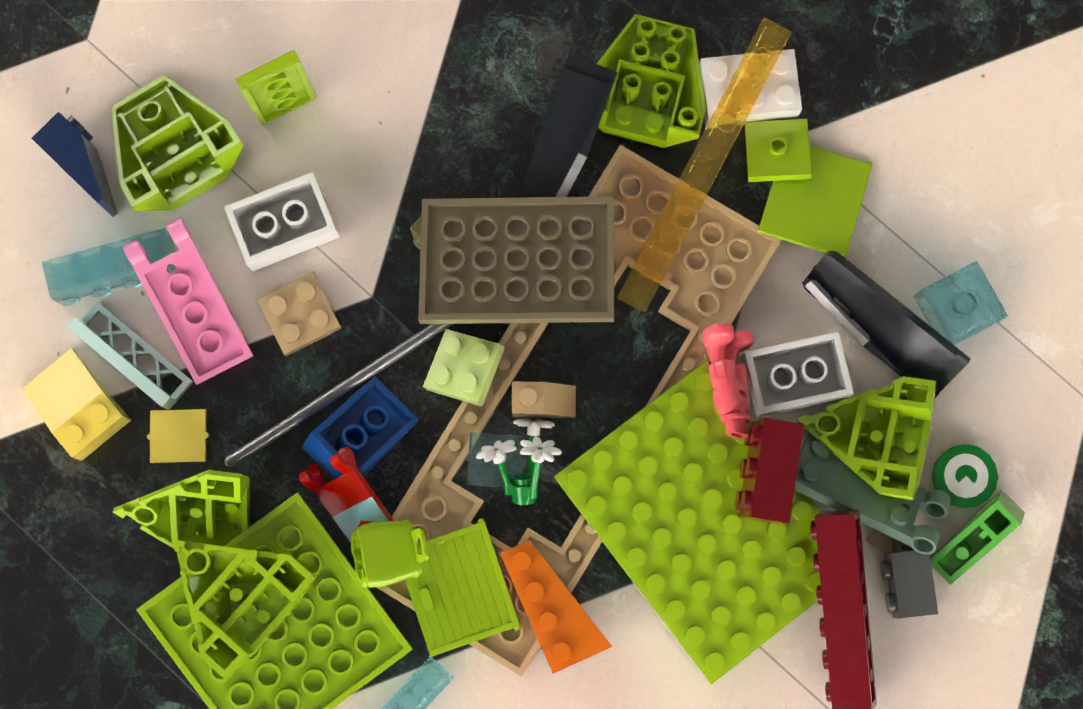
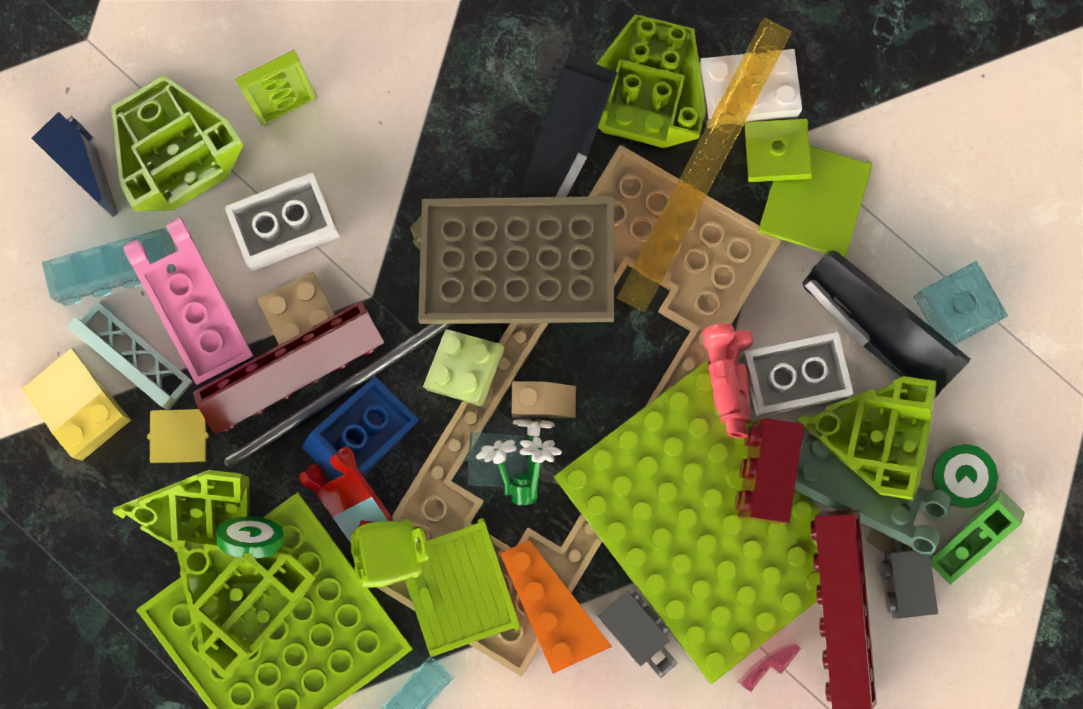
none -> brick [193,301,384,435]
none -> green tile [216,516,284,558]
none -> dark grey brick [597,591,678,678]
none -> clear pink slope [737,644,801,692]

